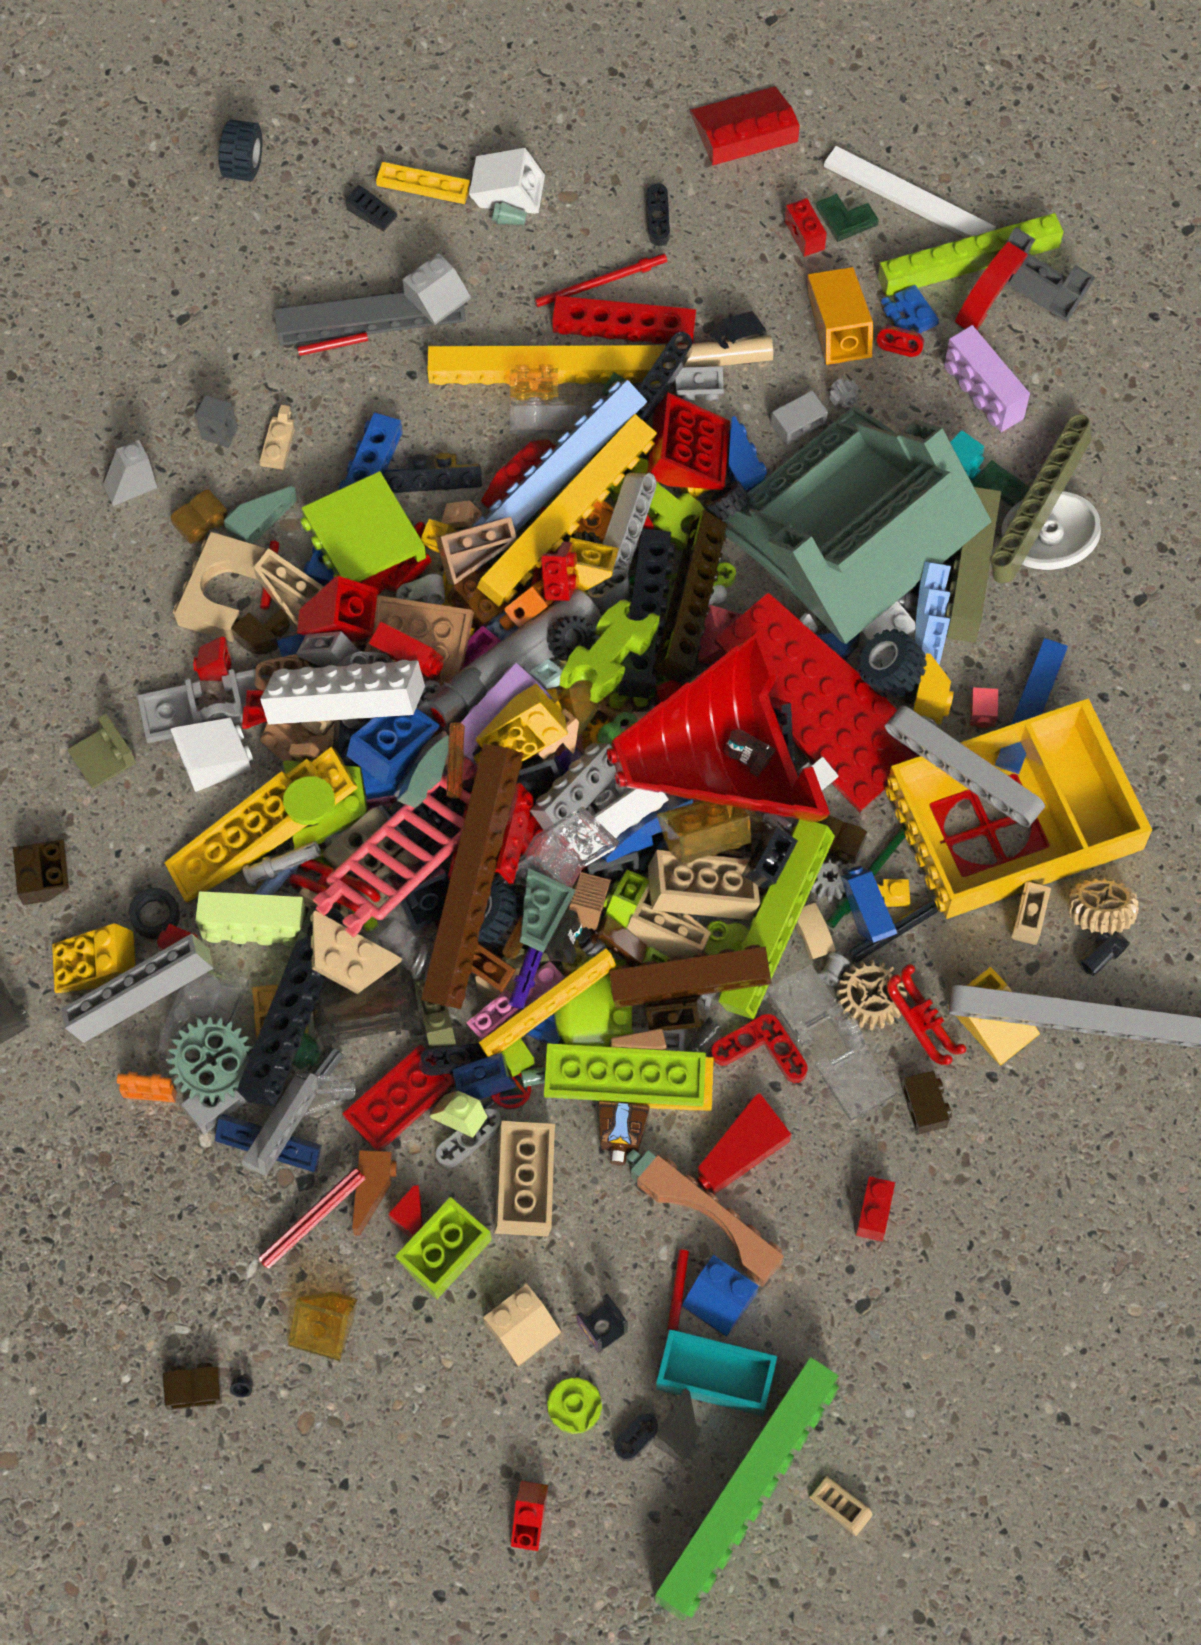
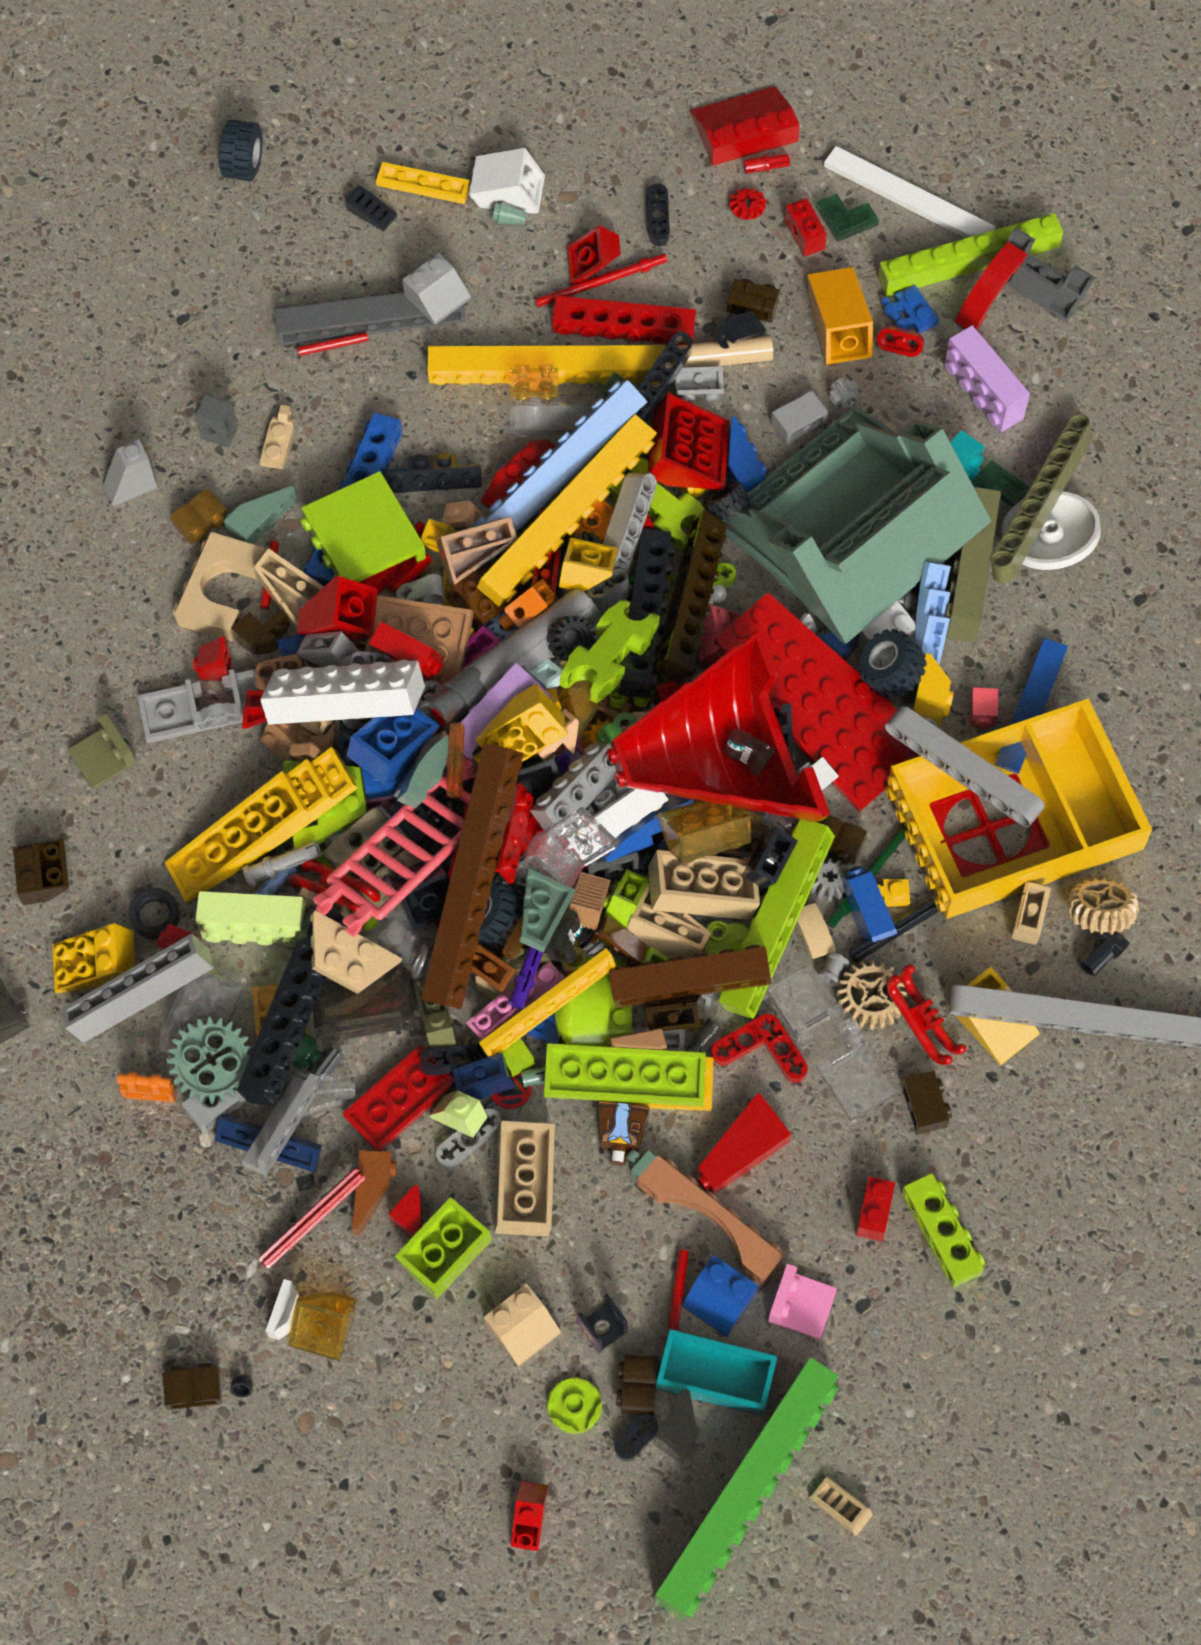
white slope [171,718,253,792] -> none
lime tile [283,776,335,825] -> none
red bracket [541,542,579,601] -> none
none -> white slope [265,1279,303,1340]
none -> red slope [567,225,621,286]
none -> dark brown brick [616,1355,658,1416]
none -> dark brown brick [727,279,780,323]
none -> red gear [729,186,766,220]
none -> red axle [744,154,790,175]
none -> bright pink bracket [768,1264,837,1340]
none -> lime brick [901,1173,985,1289]

